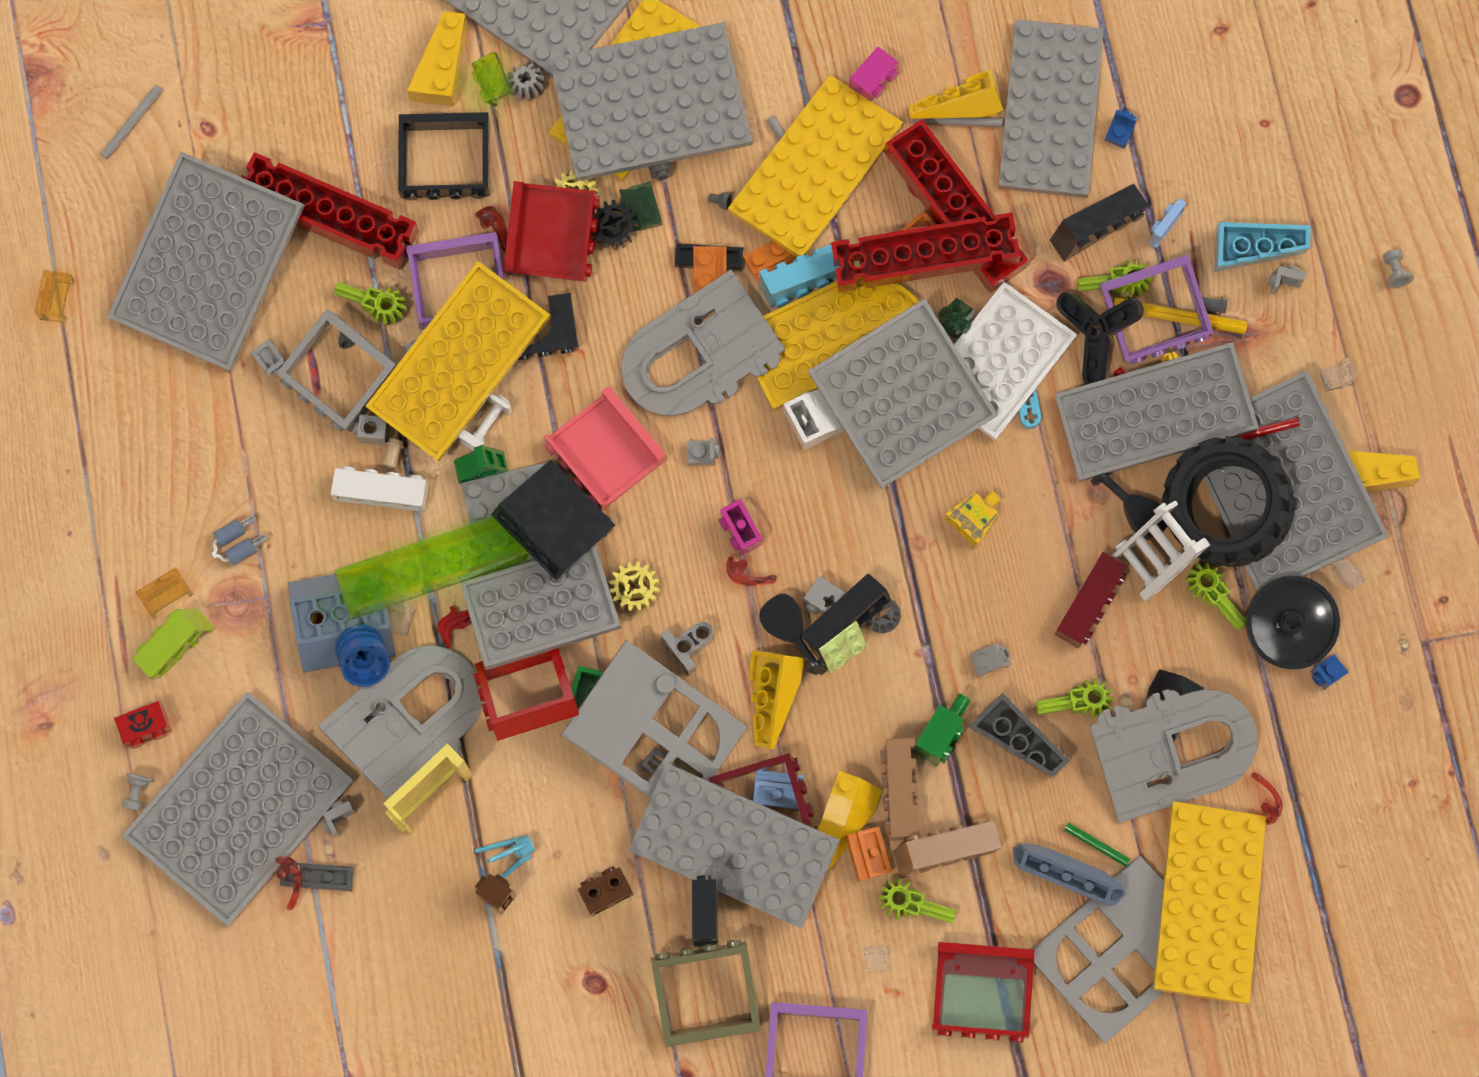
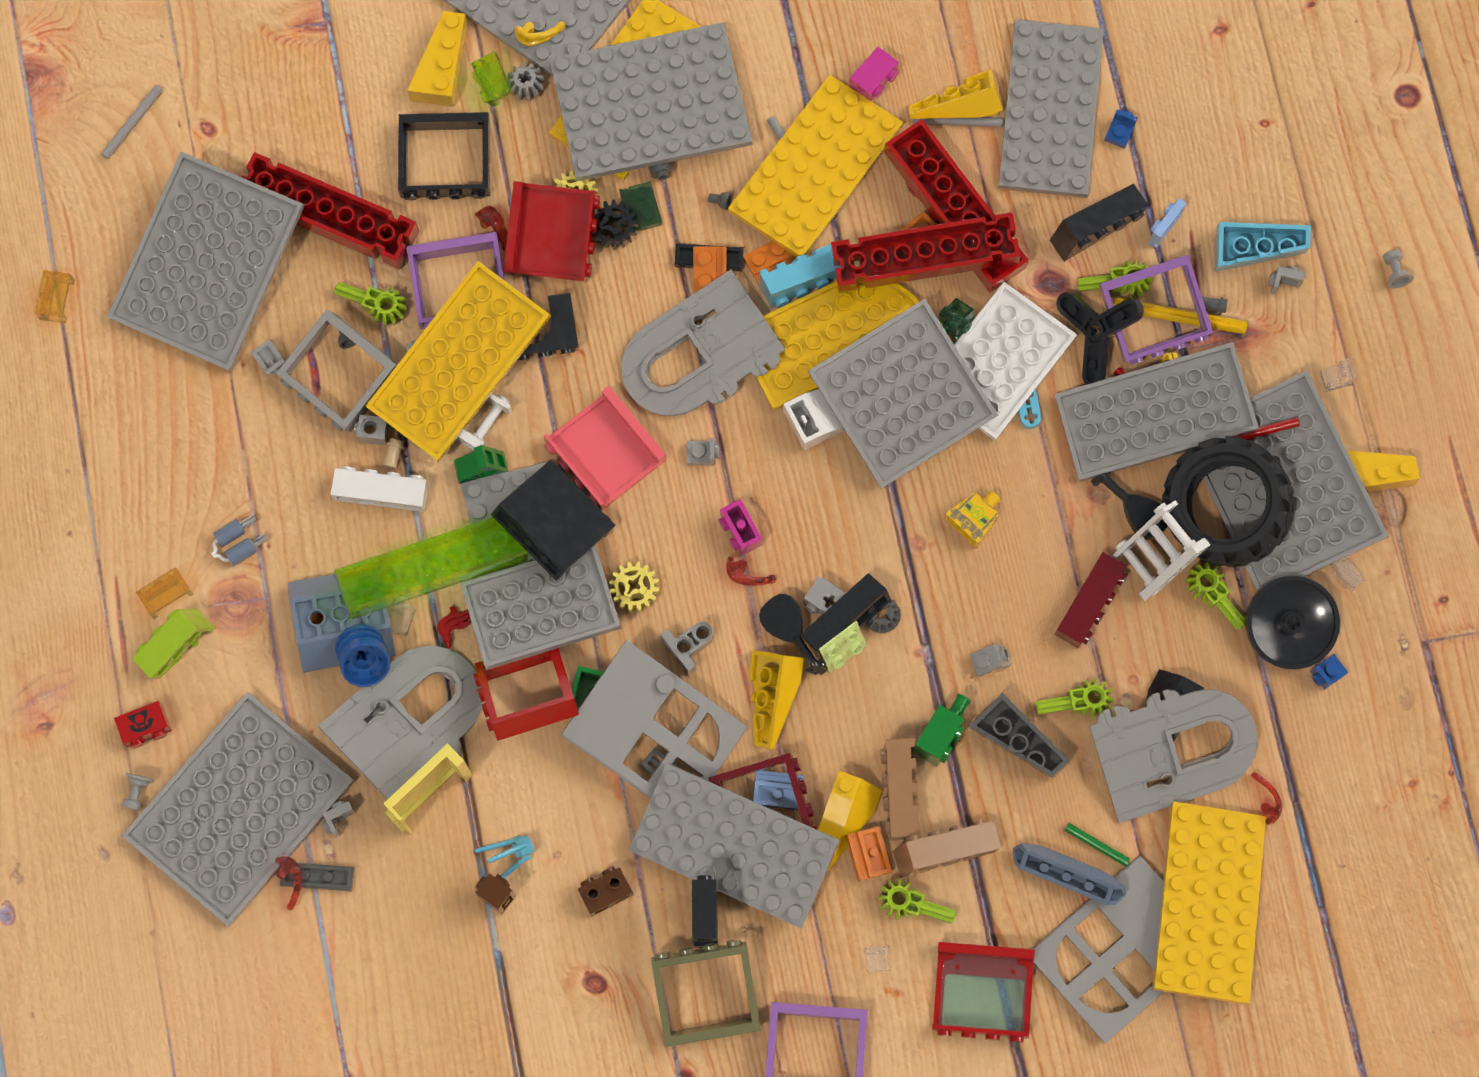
none -> yellow piece [514,21,566,47]

